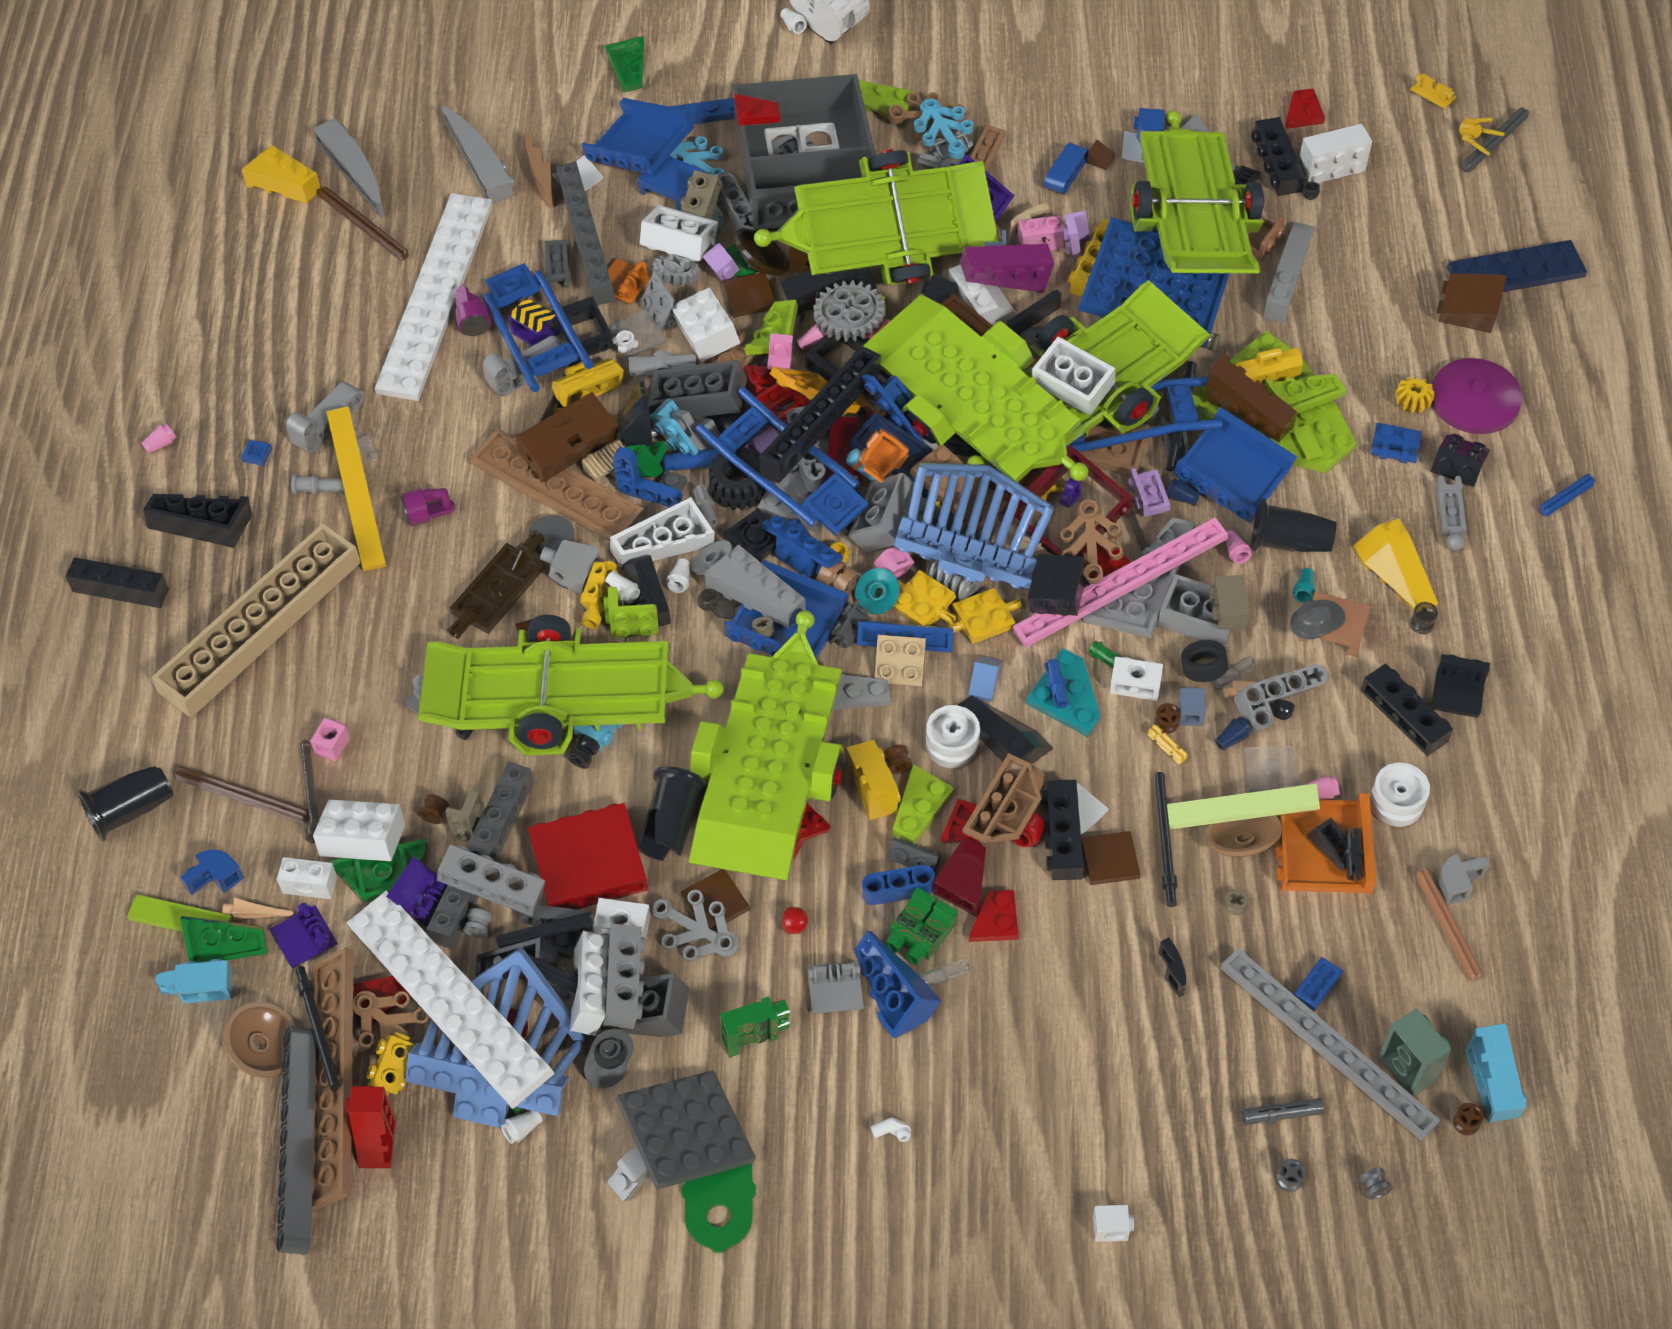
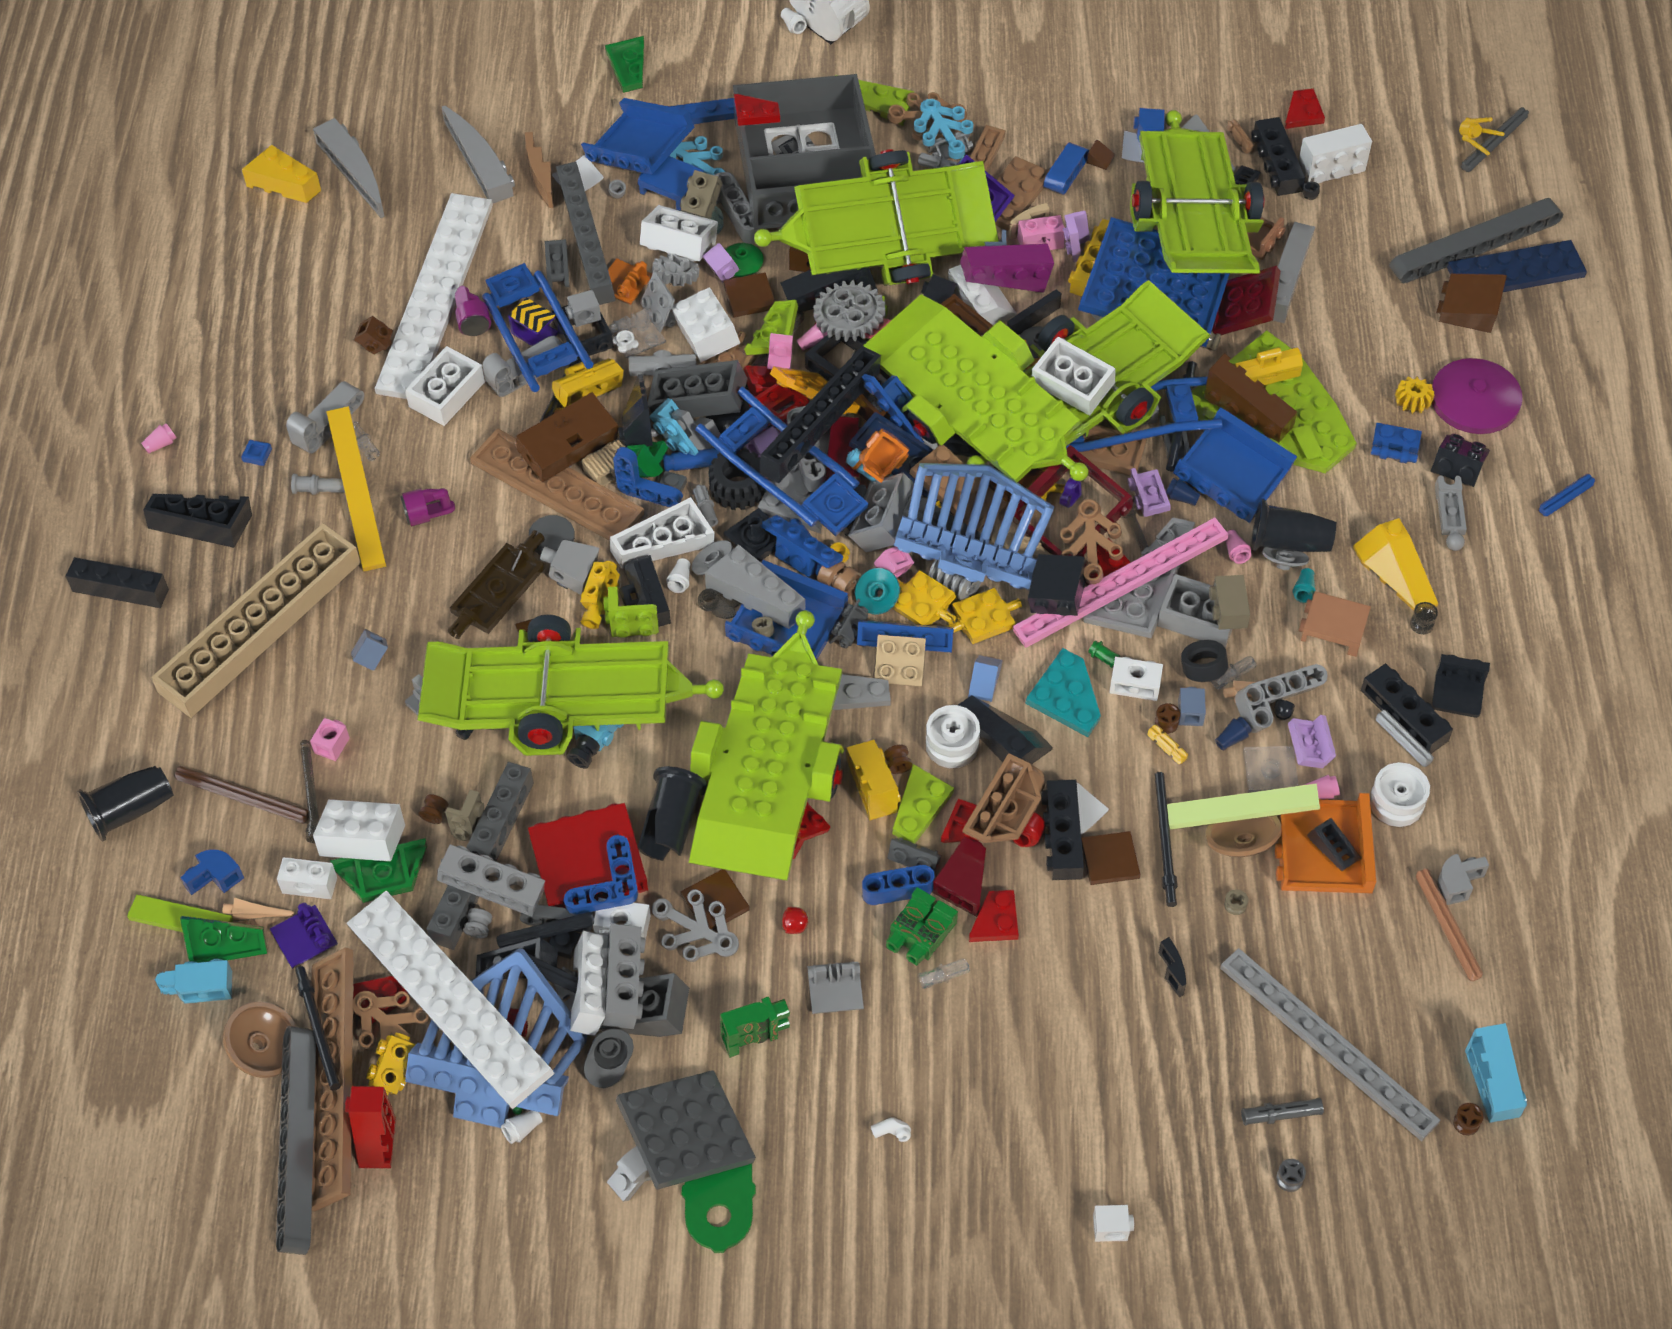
reddish brown axle [318,186,409,261] -> none
dark purple hinge [386,857,448,927] -> none
white cone [605,571,640,604] -> none
dark brown dish [735,228,790,276] -> none
blue wedge [854,931,941,1038] -> none
blue pin [1044,659,1070,708] -> none
lime wing [1264,374,1347,414] -> none
dark grey piece [1290,600,1345,640] -> none
blue plate [1293,957,1343,1012] -> none
black pin [1344,828,1364,881] -> none
flat silver wheel [1359,1167,1393,1200] -> none
sand green brick [1378,1008,1451,1097] -> none
yellow hinge [1410,73,1457,109] -> none
none -> sand blue panel [351,629,388,670]
none -> reddish brown brick [354,316,393,355]
none -> white brick [405,346,485,426]
none -> blue beam [564,835,638,914]
none -> light grey brick [565,290,601,327]
none -> light grey hinge [609,180,626,199]
none -> medium nougat plate [995,156,1049,231]
none -> dark red plate [1212,265,1281,335]
none -> medium nougat axle [1226,119,1255,154]
none -> light grey dish [1262,547,1309,570]
none -> lavender bracket [1288,715,1336,769]
none -> light grey axle [1376,710,1434,767]
none -> dark grey beam [1389,198,1564,283]

